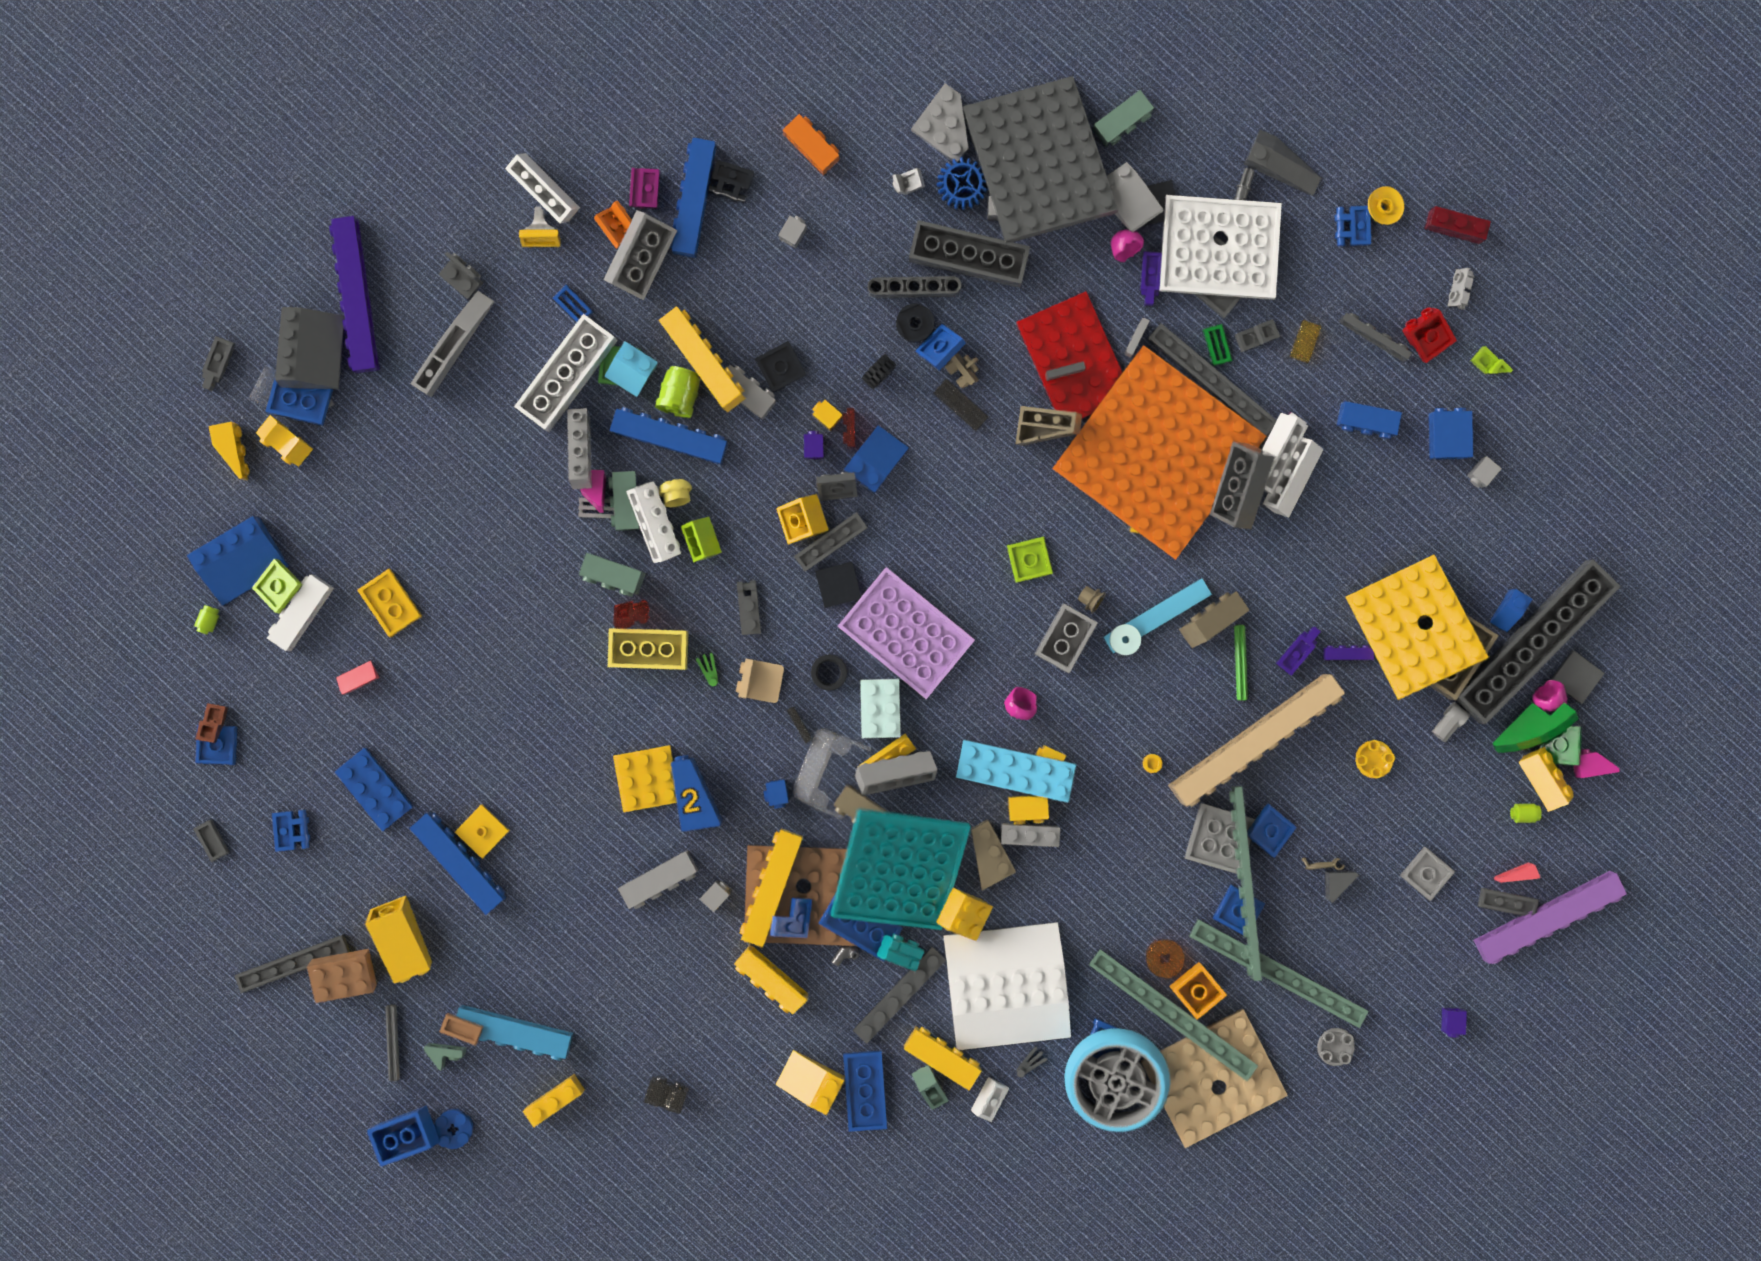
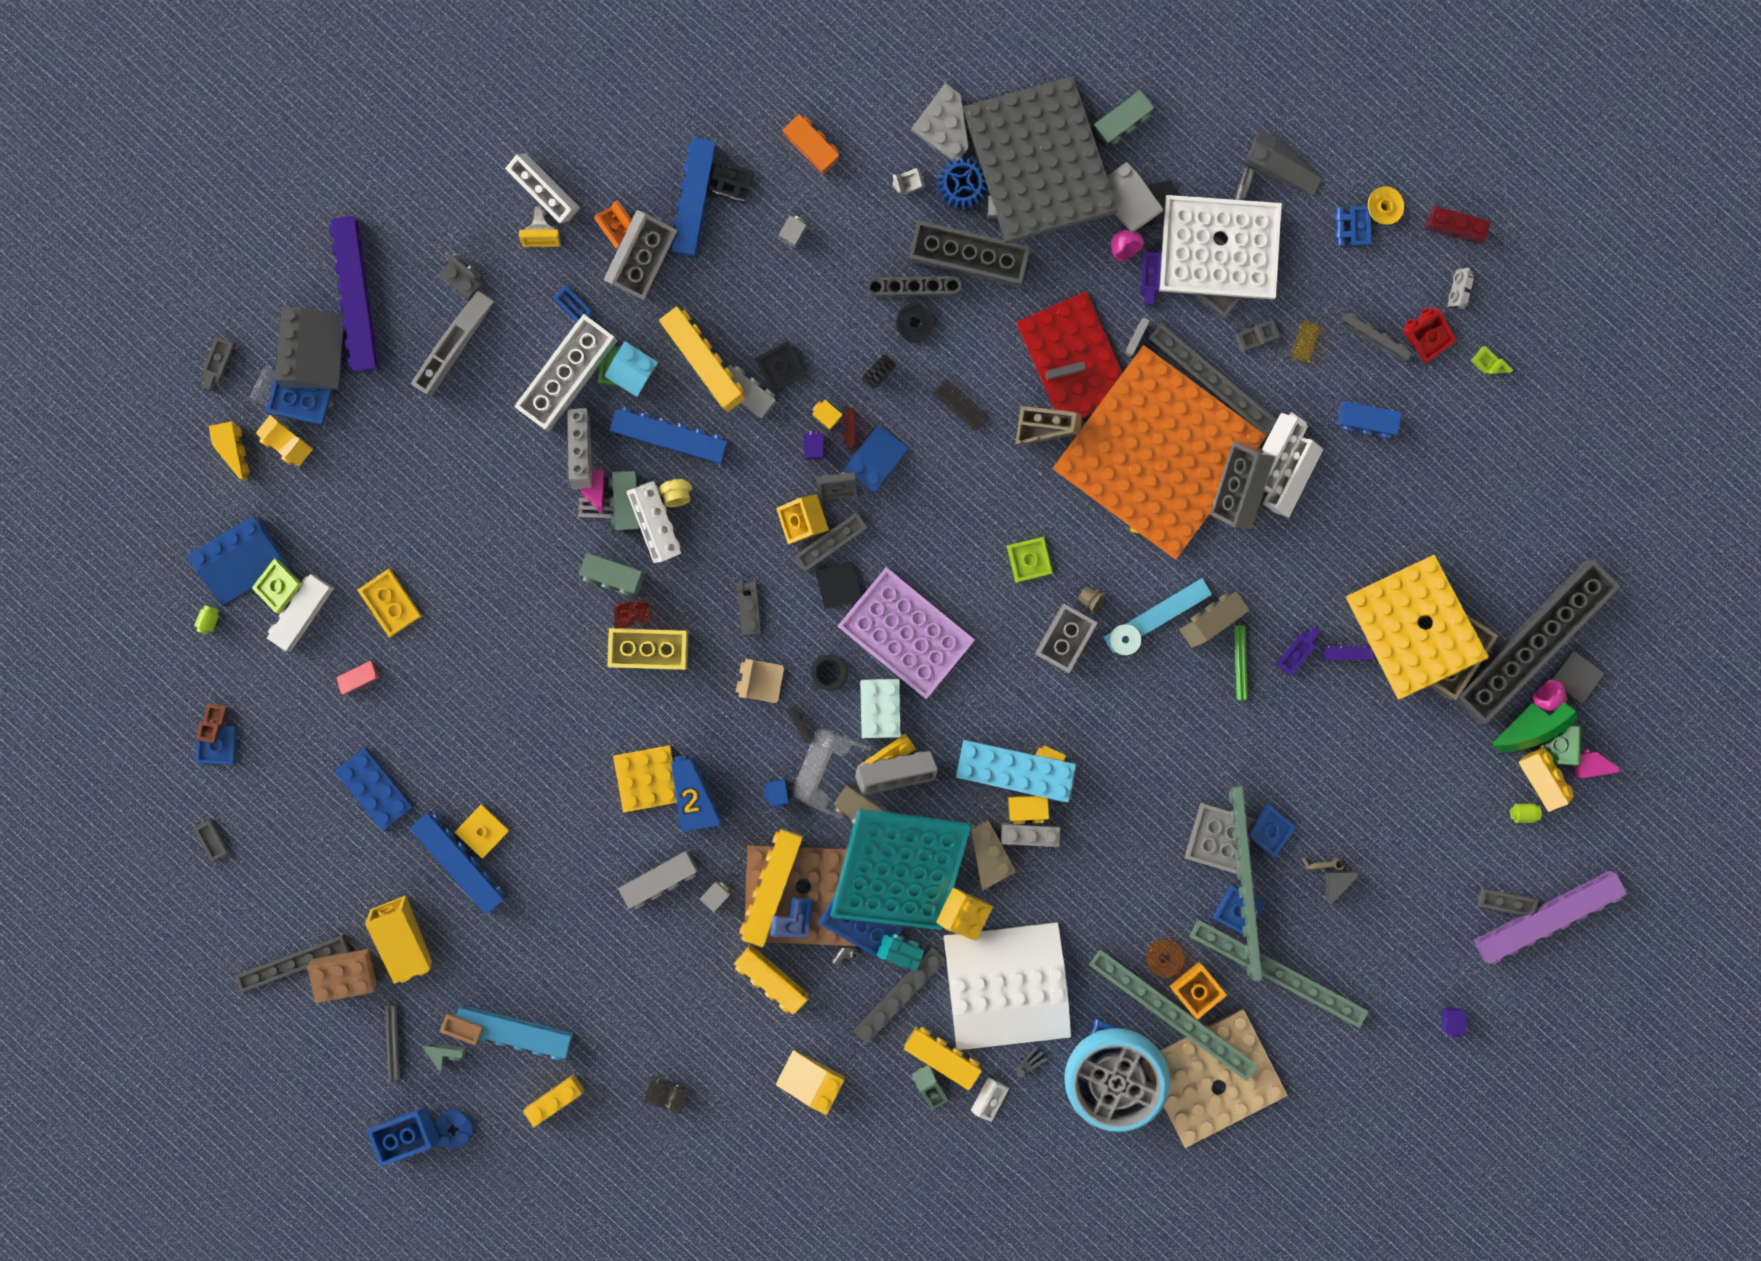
blue plate [272,810,311,852] -> none
magenta plate [629,168,660,209] -> none
lime piece [655,366,700,418] -> none
lime brick [681,517,722,562] -> none
bright green piece [696,653,718,686] -> none
blue plate [843,1050,887,1132] -> none
blue plate [916,324,966,370] -> none
dark tan hips [945,353,979,389] -> none
dark pink hair [1004,687,1037,720] -> none
yellow tile [1143,754,1163,773] -> none
tan brick [1168,674,1345,807] -> none
green tile [1203,324,1232,367] -> none
light grey dish [1317,1028,1355,1066] -> none
yellow dish [1355,740,1395,778] -> none
light grey tile [1400,847,1455,901] -> none
blue brick [1429,408,1473,459] -> none
light grey piece [1431,702,1470,742] -> none
light grey brick [1467,456,1502,488] -> none
blue slope [1489,589,1532,632] -> none
coral slope [1494,863,1540,882] -> none

